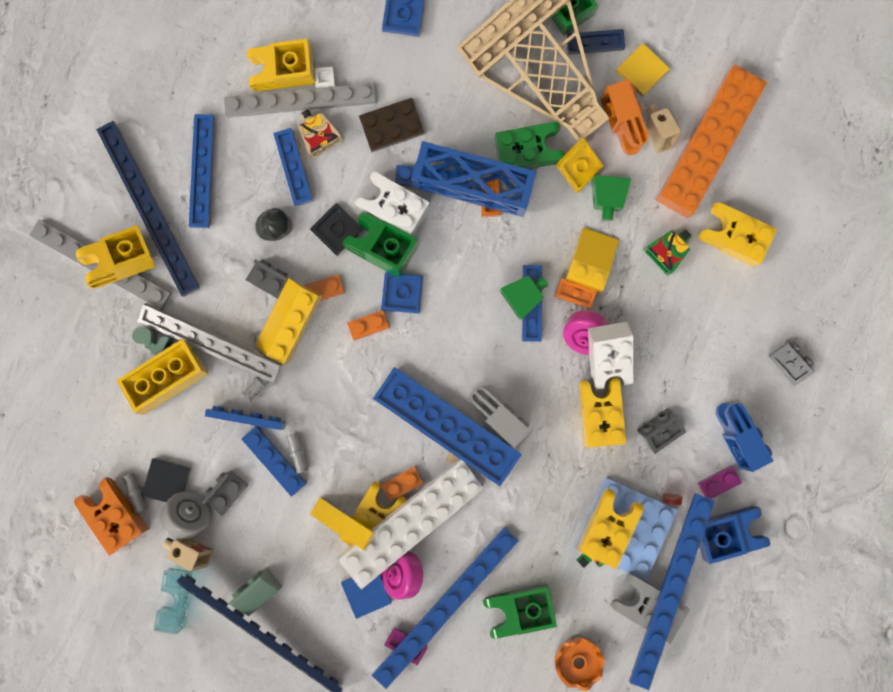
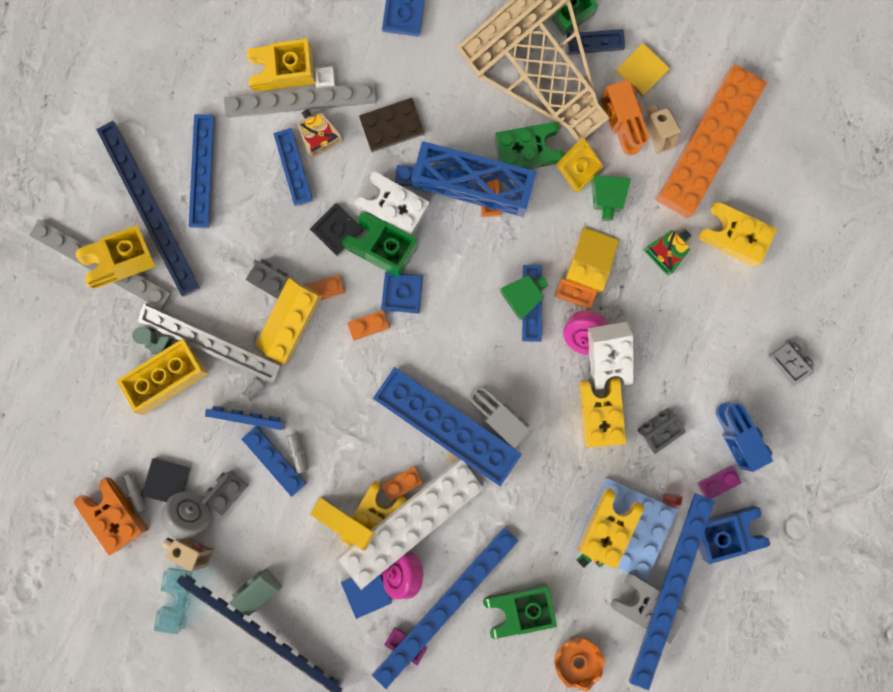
pearl dark grey piece [255,208,292,241] -> none

